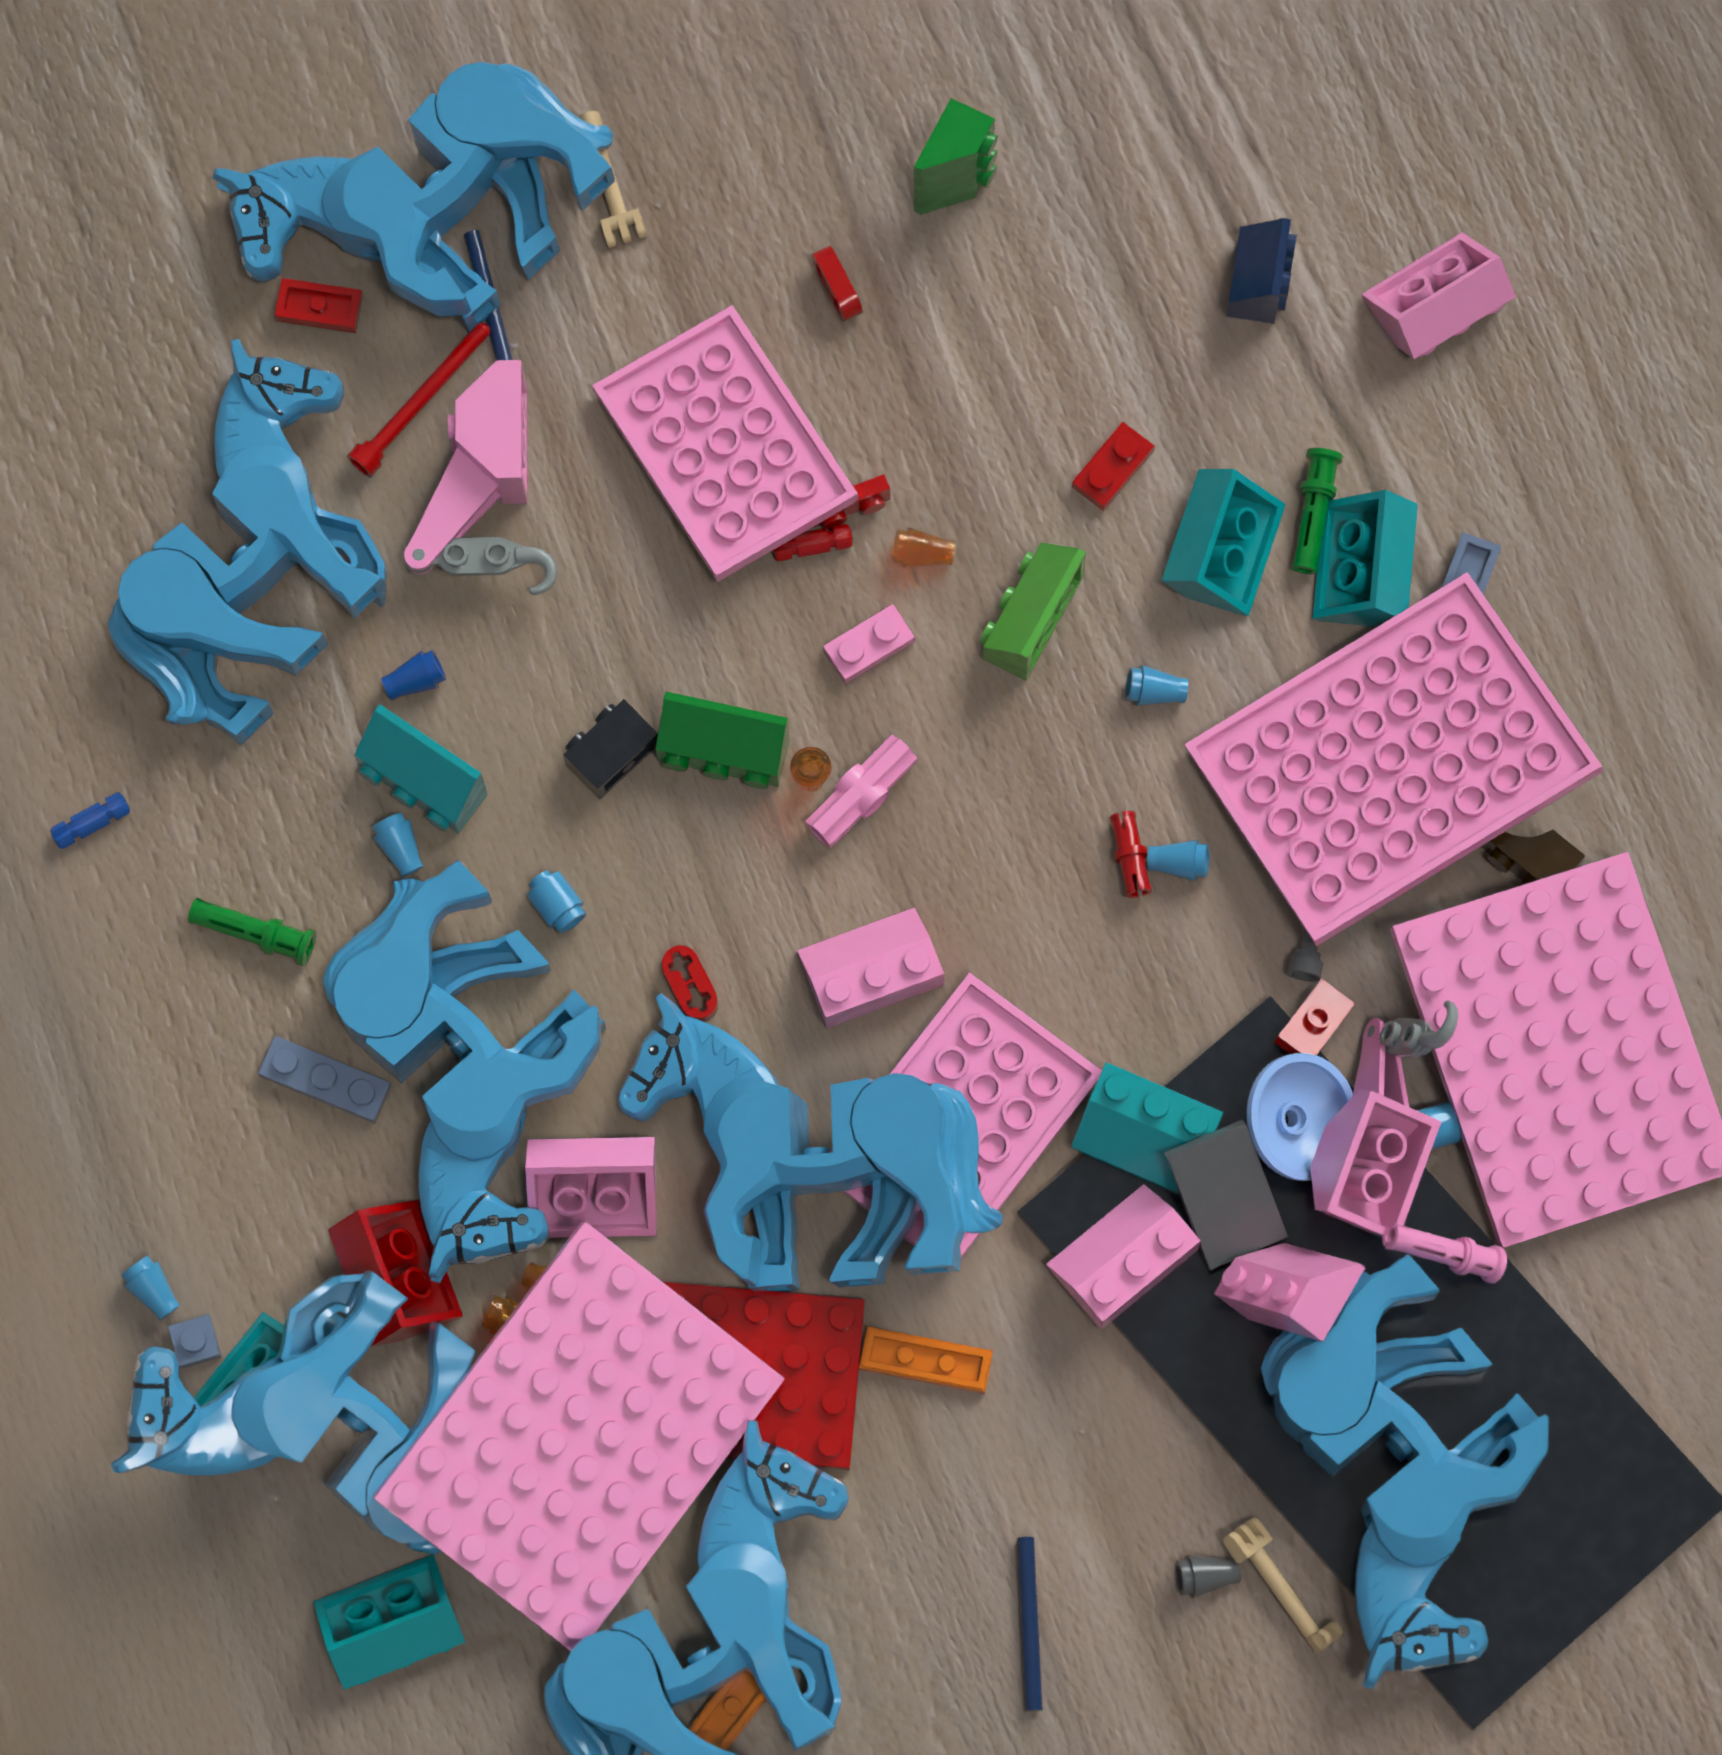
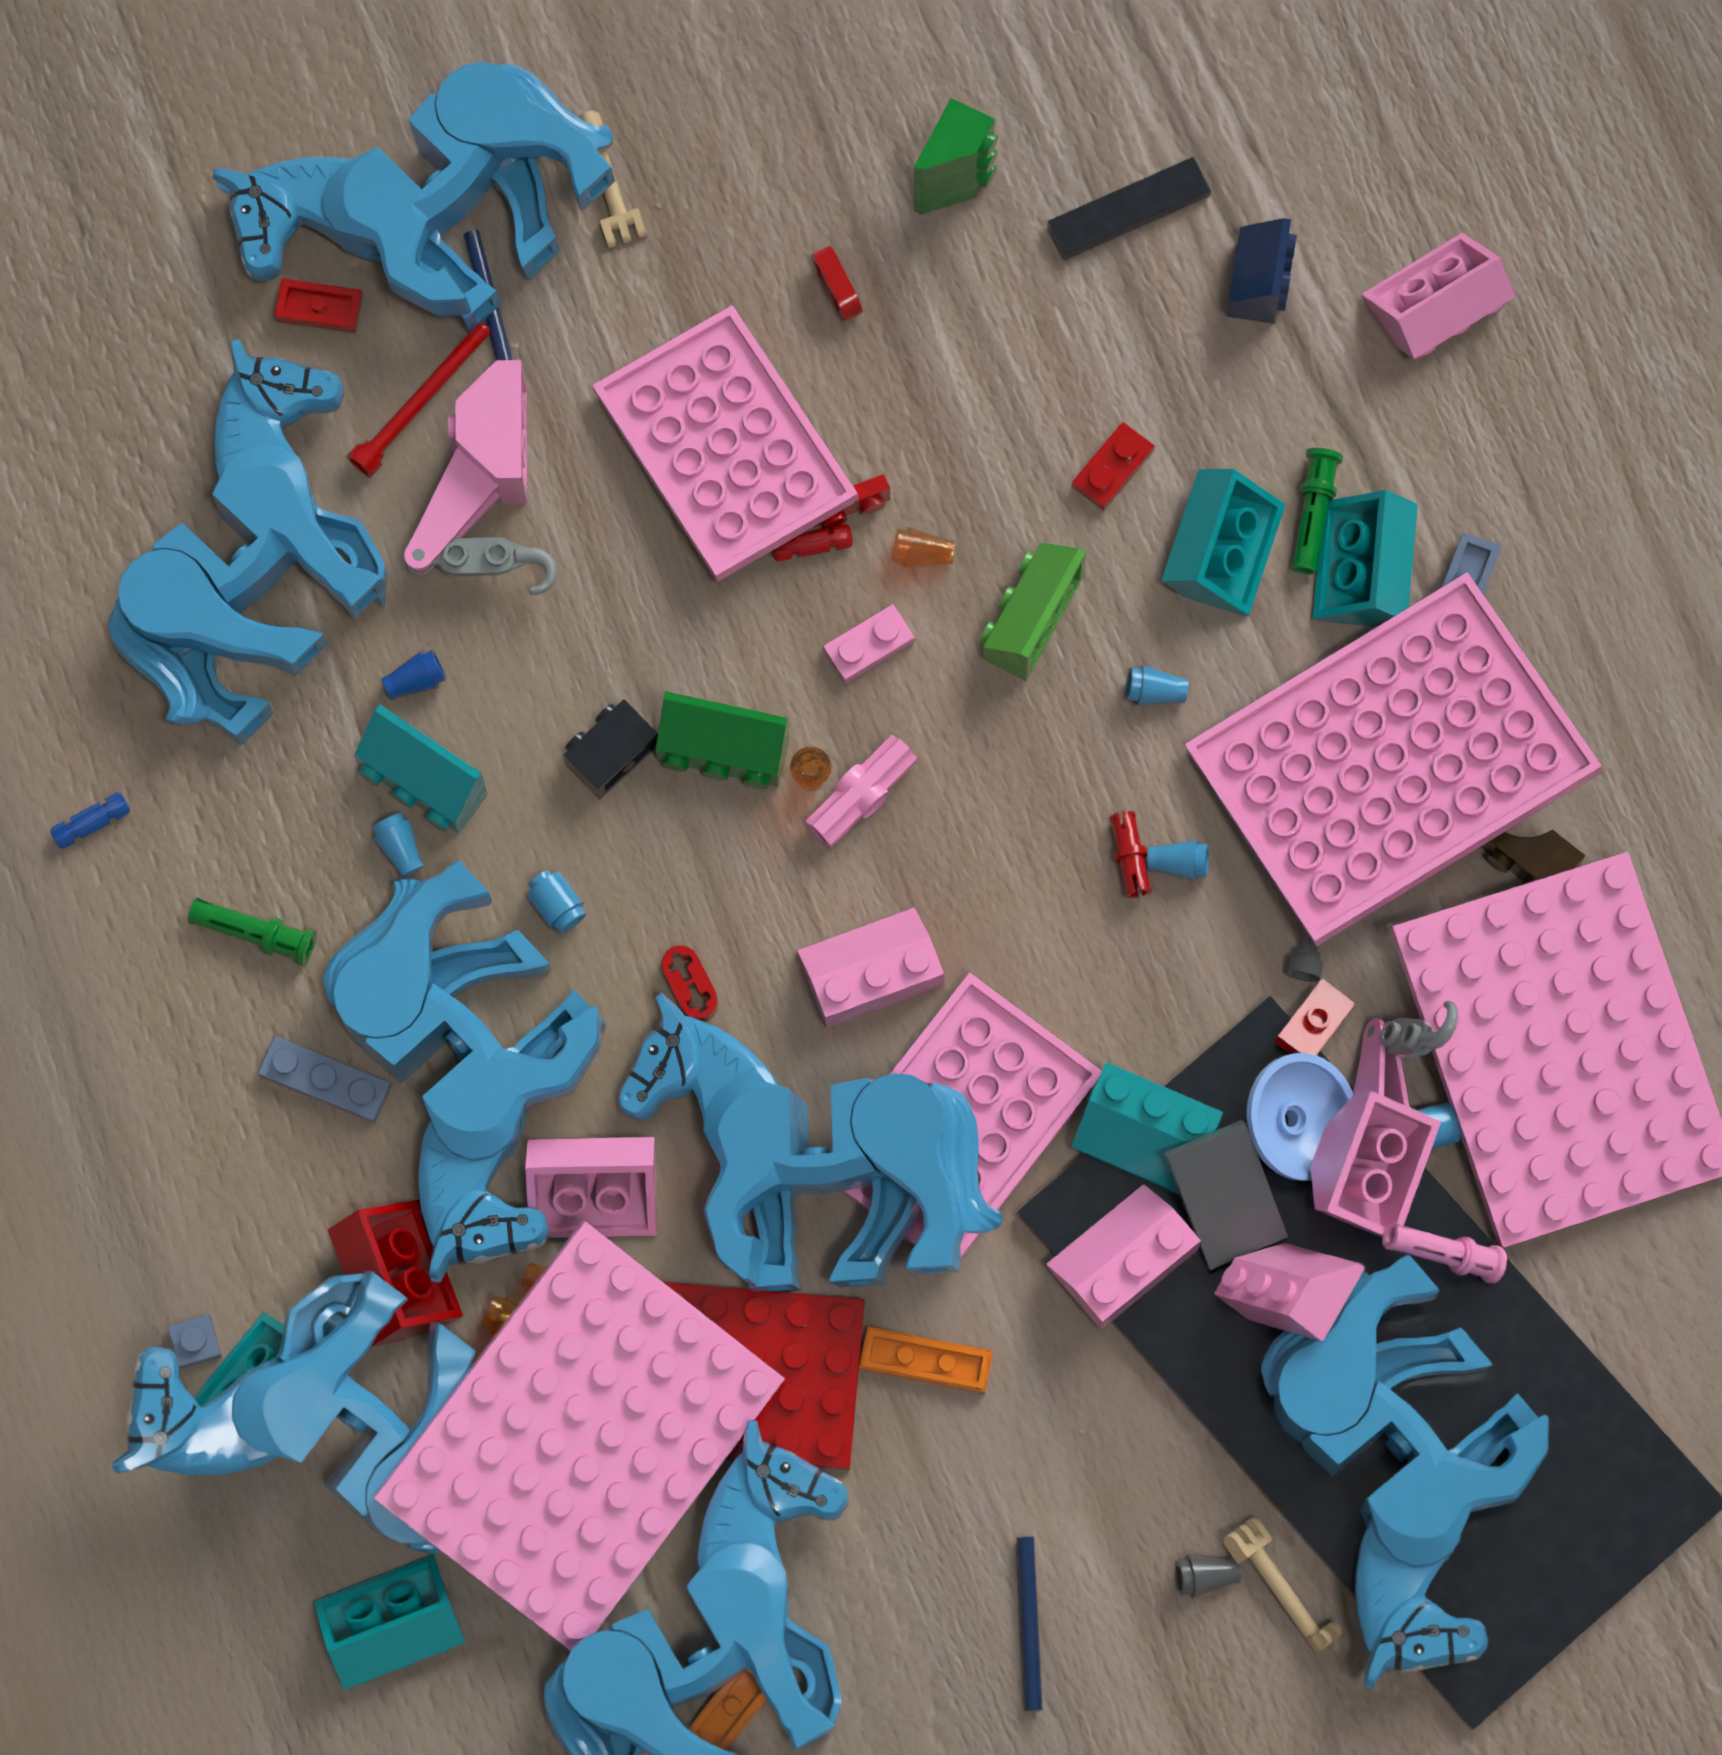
dark azure cone [121,1255,180,1320] -> none
none -> black tile [1047,156,1211,260]

